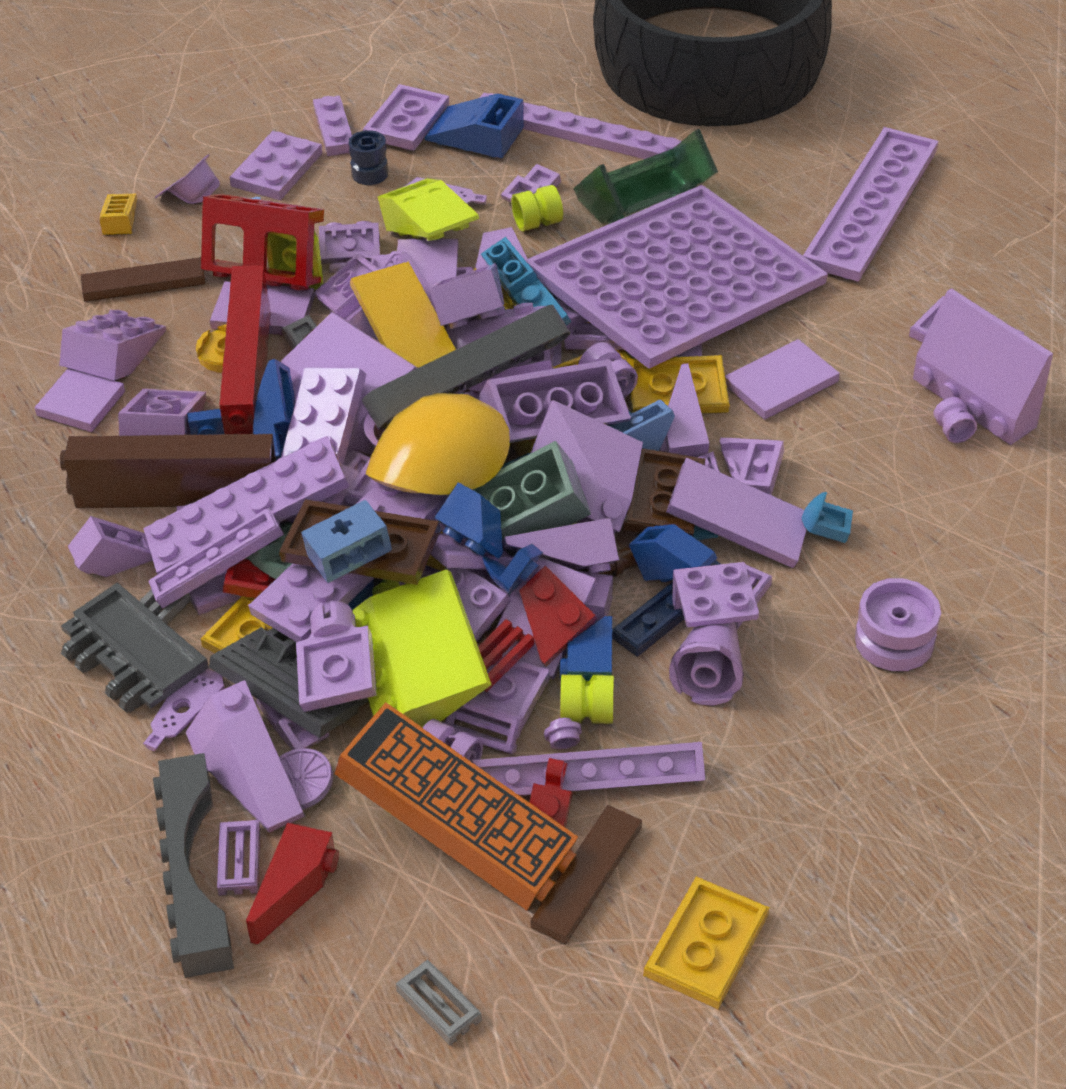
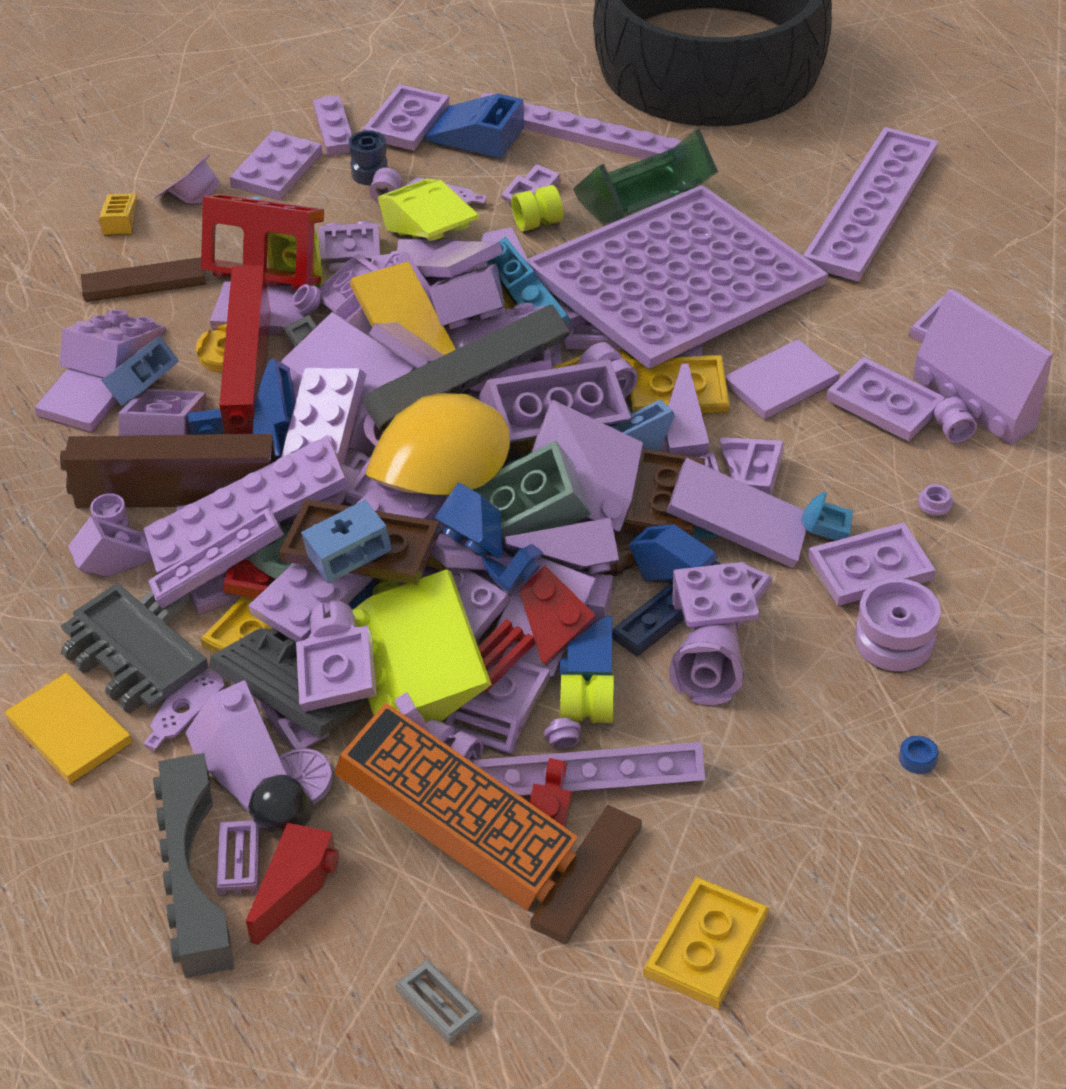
none -> yellow tile [5,672,132,784]
none -> lavender wheel [90,494,130,528]
none -> medium blue brick [101,336,179,406]
none -> black hair [248,774,313,837]
none -> lavender plate [292,284,321,314]
none -> lavender wheel [369,168,402,203]
none -> lavender tile [369,322,444,369]
none -> lavender tile [395,692,431,733]
none -> lavender tile [413,241,503,278]
none -> lavender plate [808,522,936,606]
none -> lavender plate [826,356,946,442]
none -> blue tile [899,736,939,774]
none -> lavender plate [918,484,953,516]

